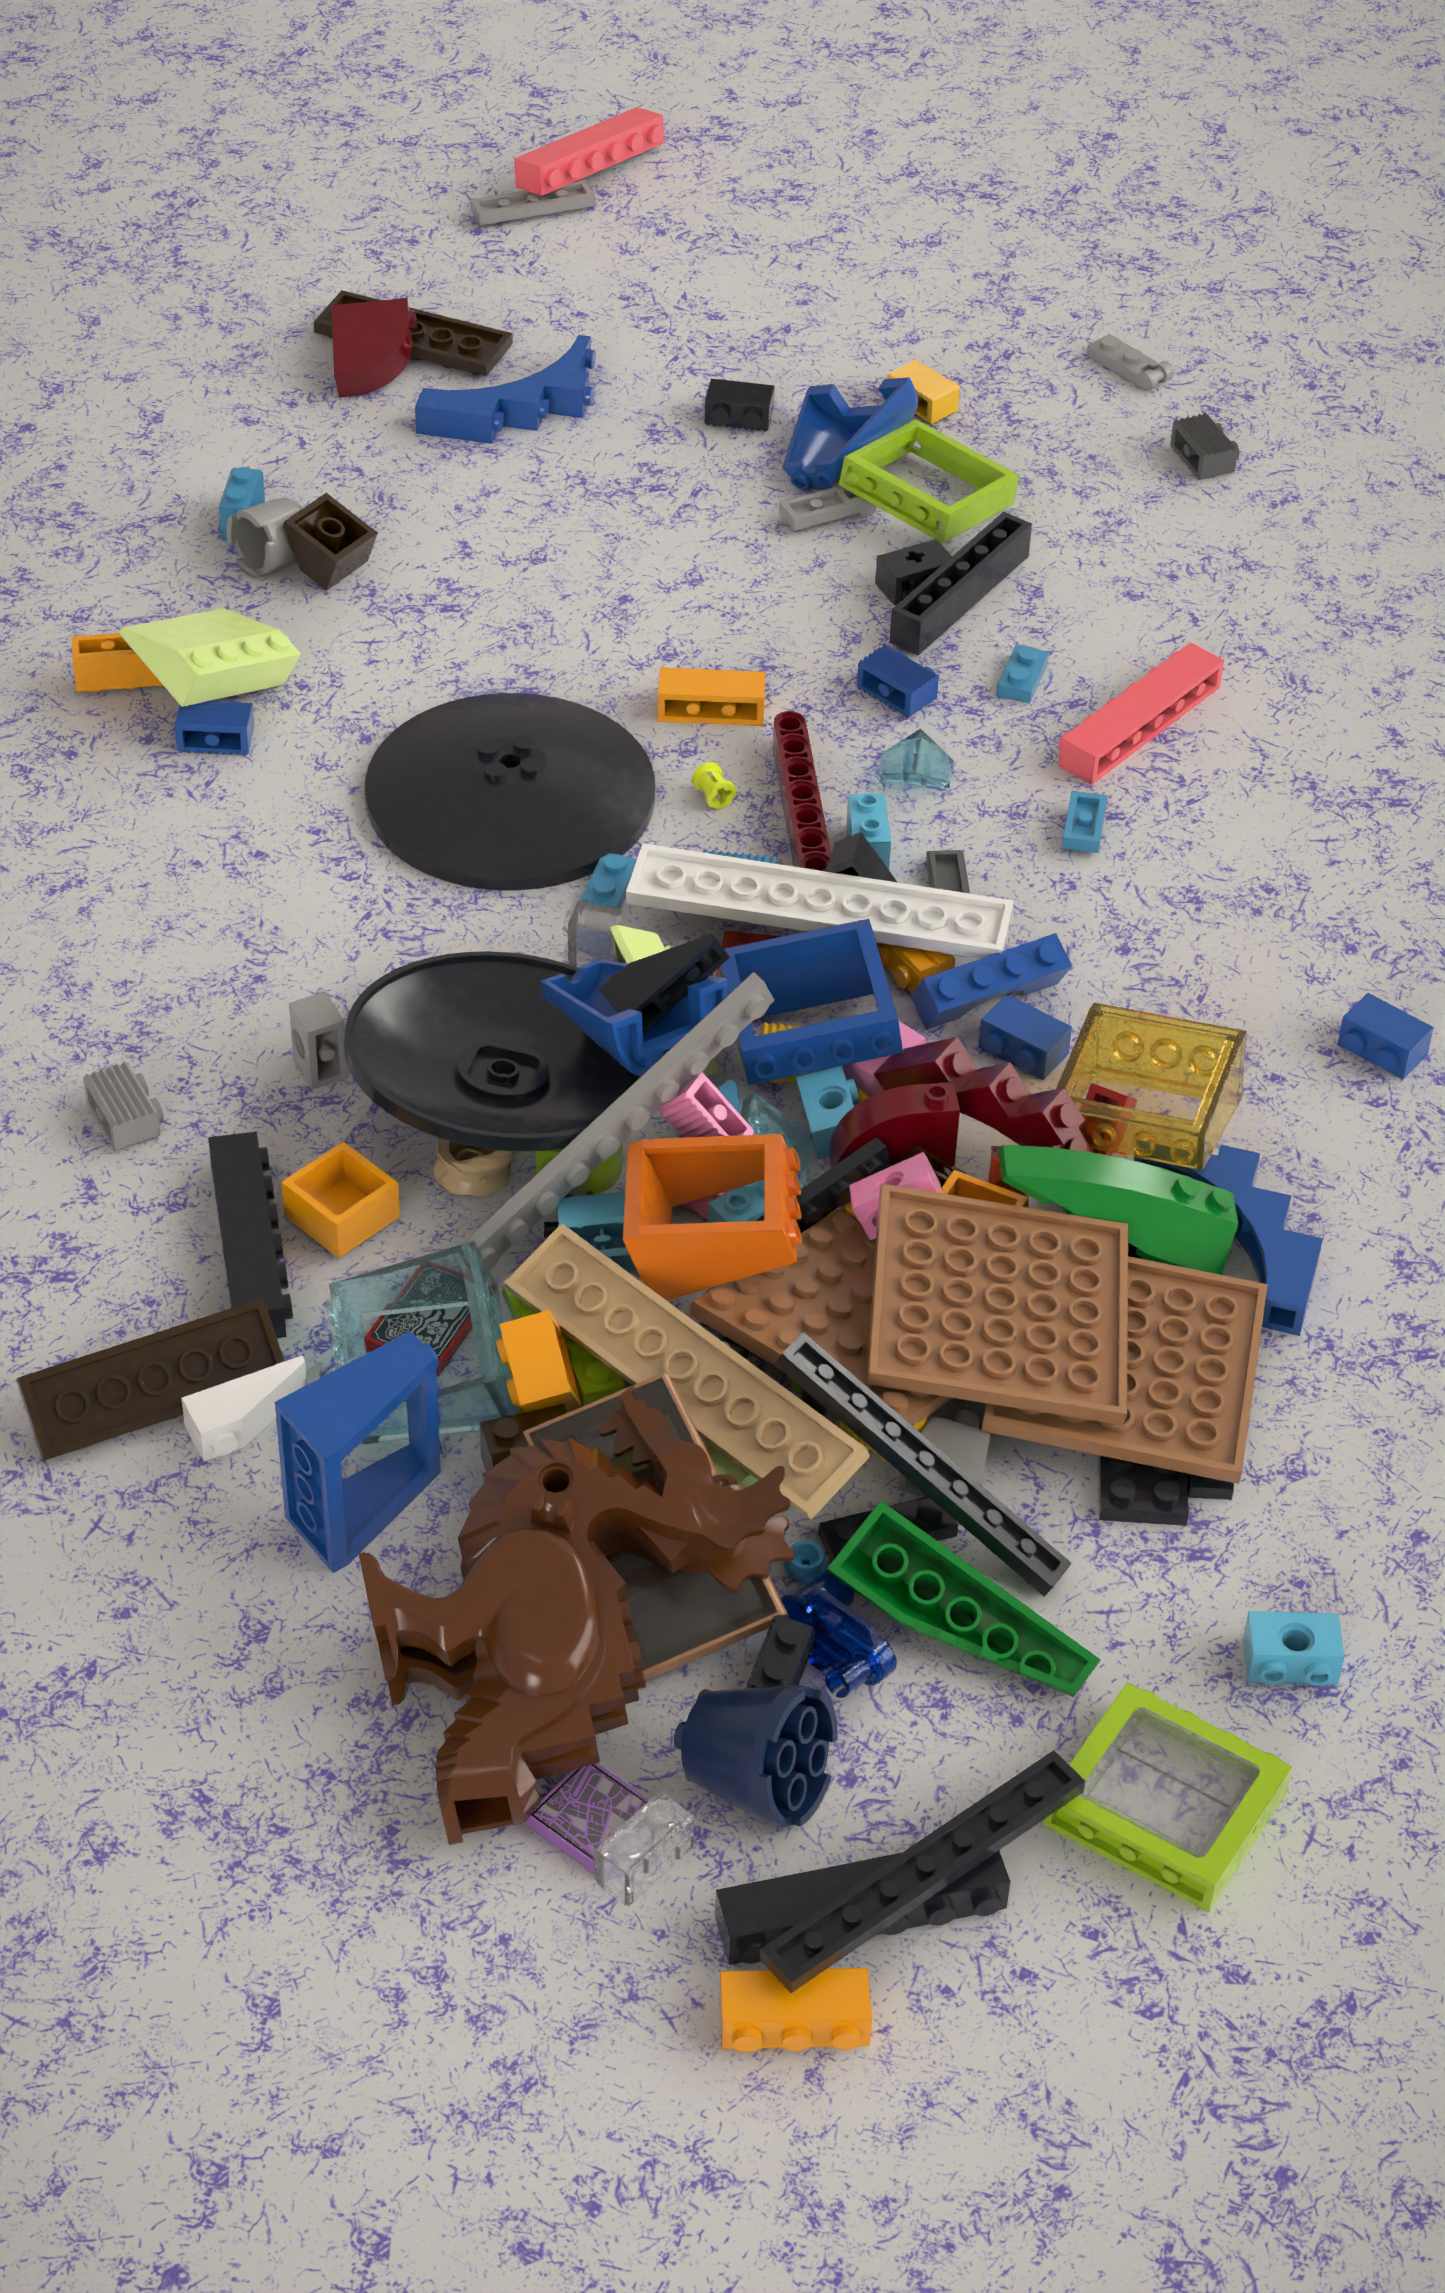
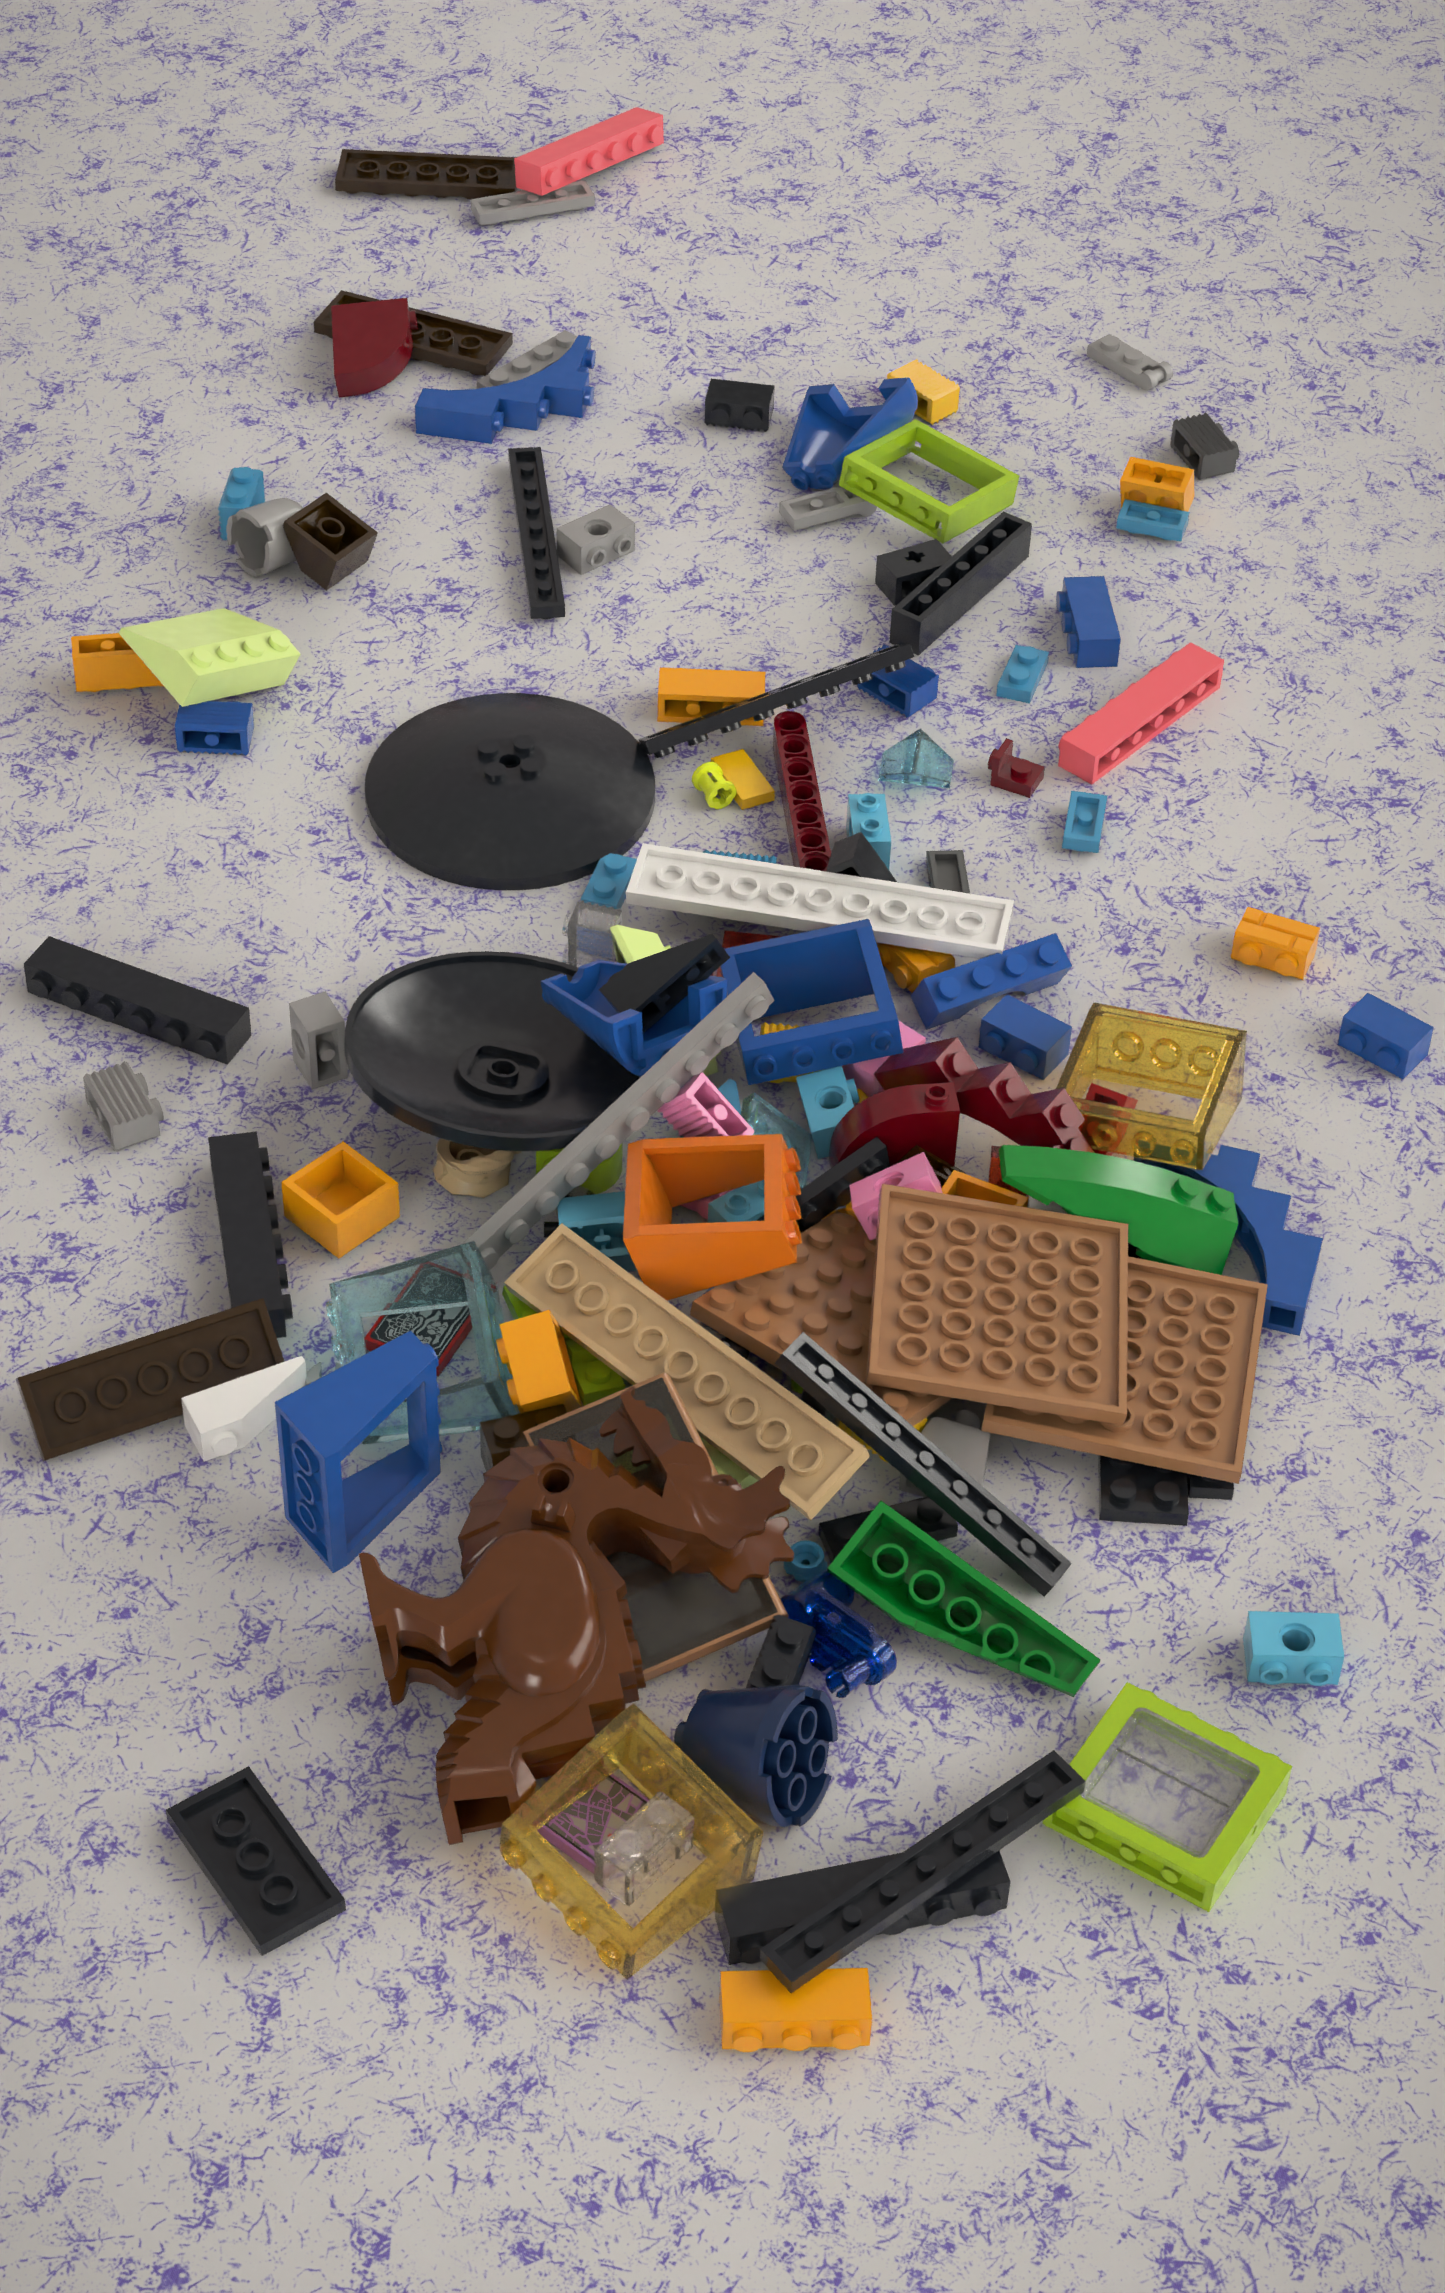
none -> black brick [24,936,251,1065]
none -> black plate [166,1766,346,1956]
none -> dark brown plate [335,149,517,199]
none -> light grey plate [477,330,577,389]
none -> clear yellow windscreen [499,1703,764,1980]
none -> black plate [508,447,565,619]
none -> light grey brick [557,504,635,575]
none -> black plate [638,643,914,758]
none -> yellow tile [711,749,775,810]
none -> dark red bracket [988,738,1045,798]
none -> blue brick [1056,576,1121,668]
none -> dark azure plate [1116,499,1190,541]
none -> light orange brick [1120,457,1194,512]
none -> light orange brick [1231,907,1320,980]

